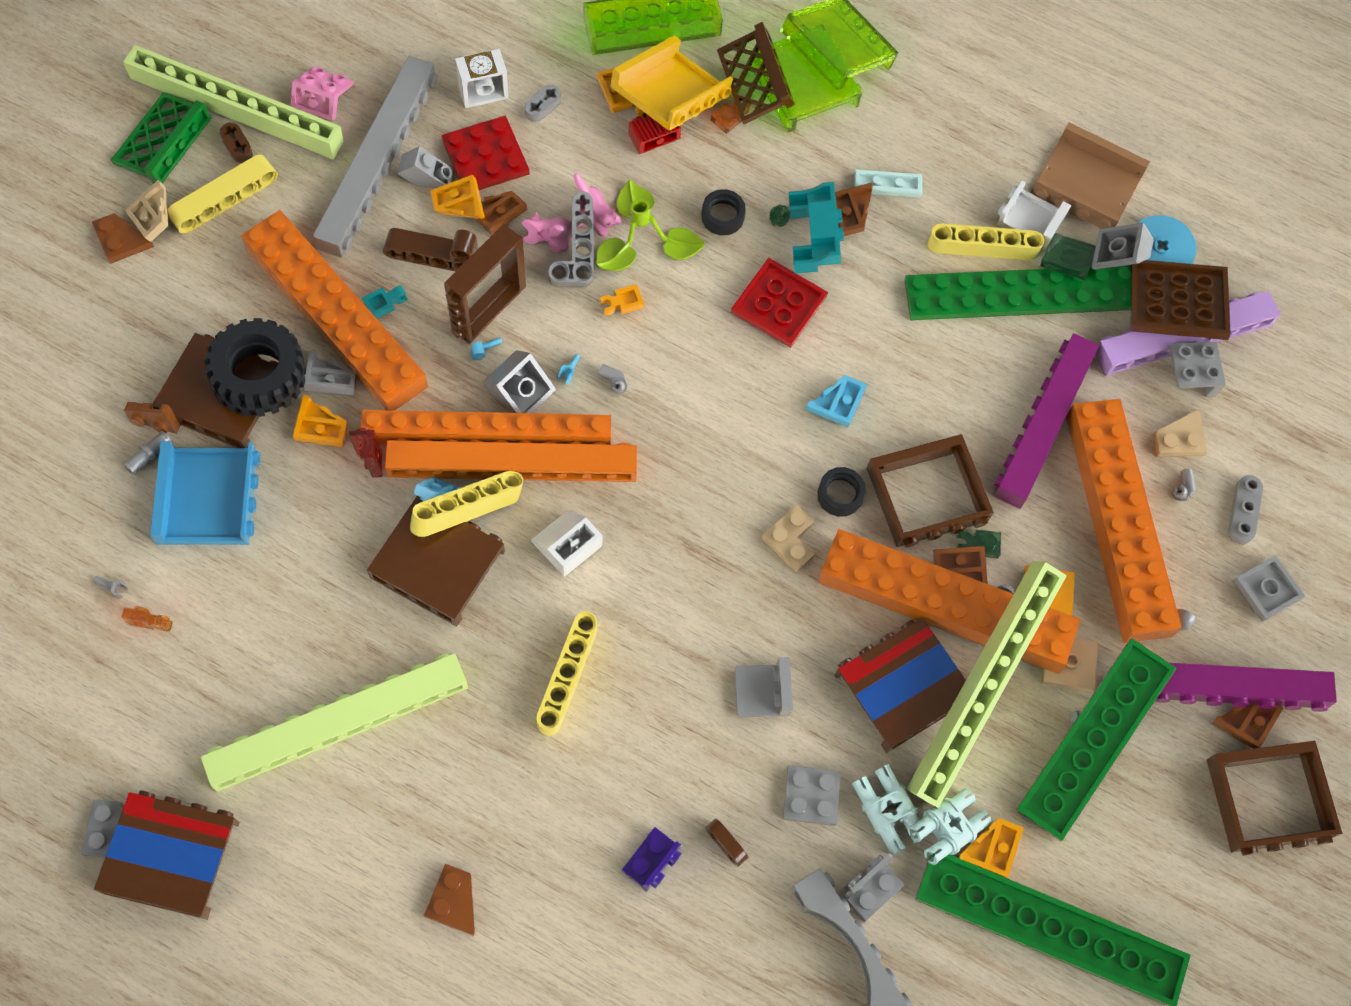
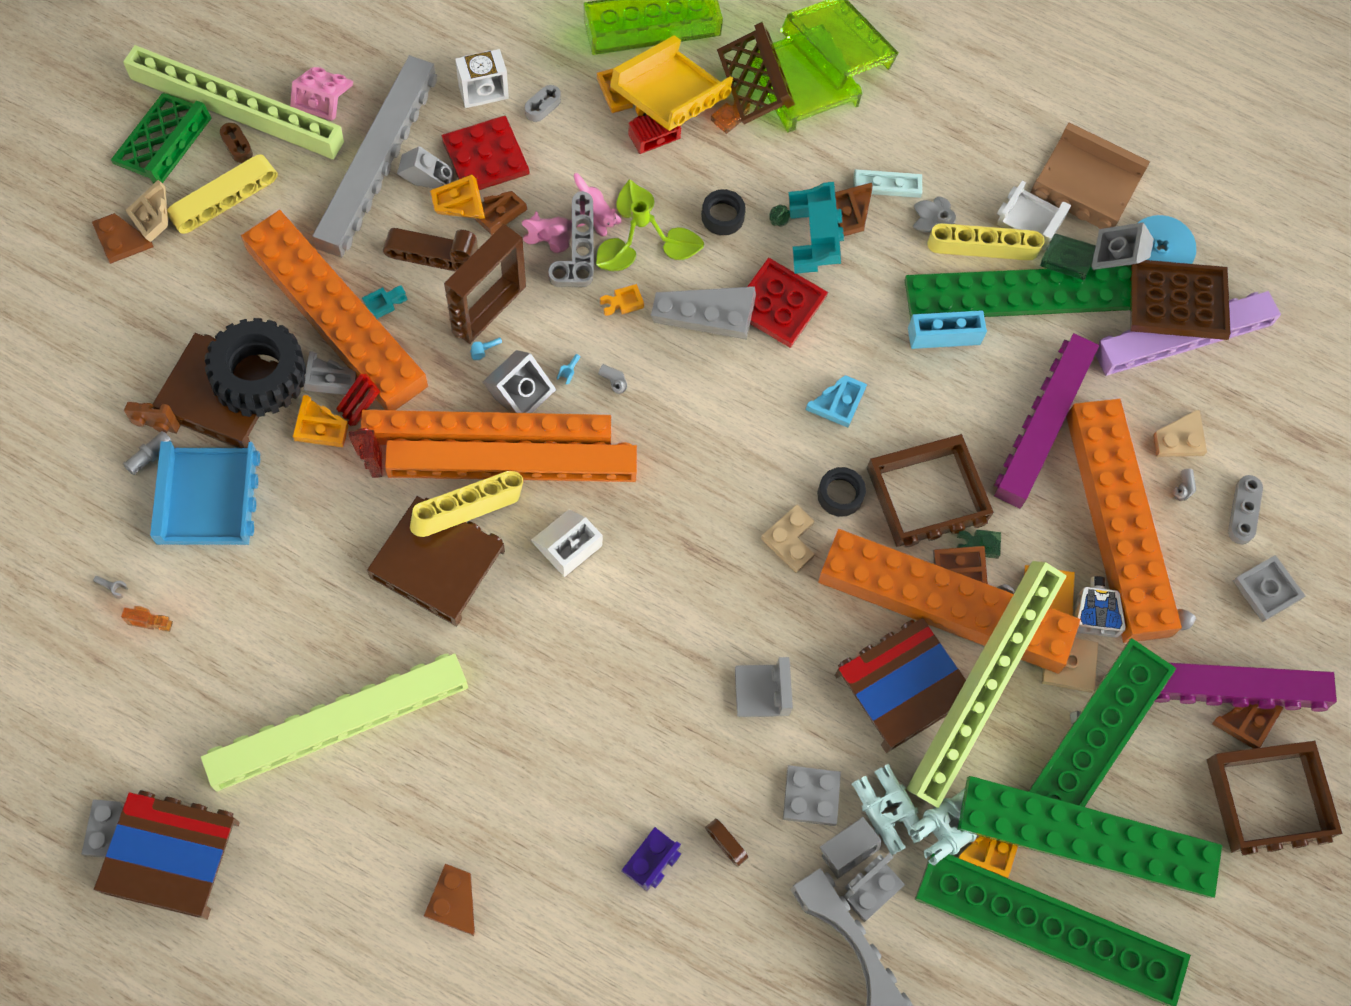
medium azure wing [413,476,461,501] -> none
light yellow beam [536,611,597,736] -> none
light grey bracket [1169,342,1226,397] -> none
none -> red tile [336,374,380,426]
none -> light grey wedge [651,286,756,340]
none -> light grey hinge [820,817,881,879]
none -> medium azure brick [908,311,987,349]
none -> light grey plate [913,196,956,232]
none -> green plate [957,776,1222,898]
none -> torso [1073,576,1125,638]

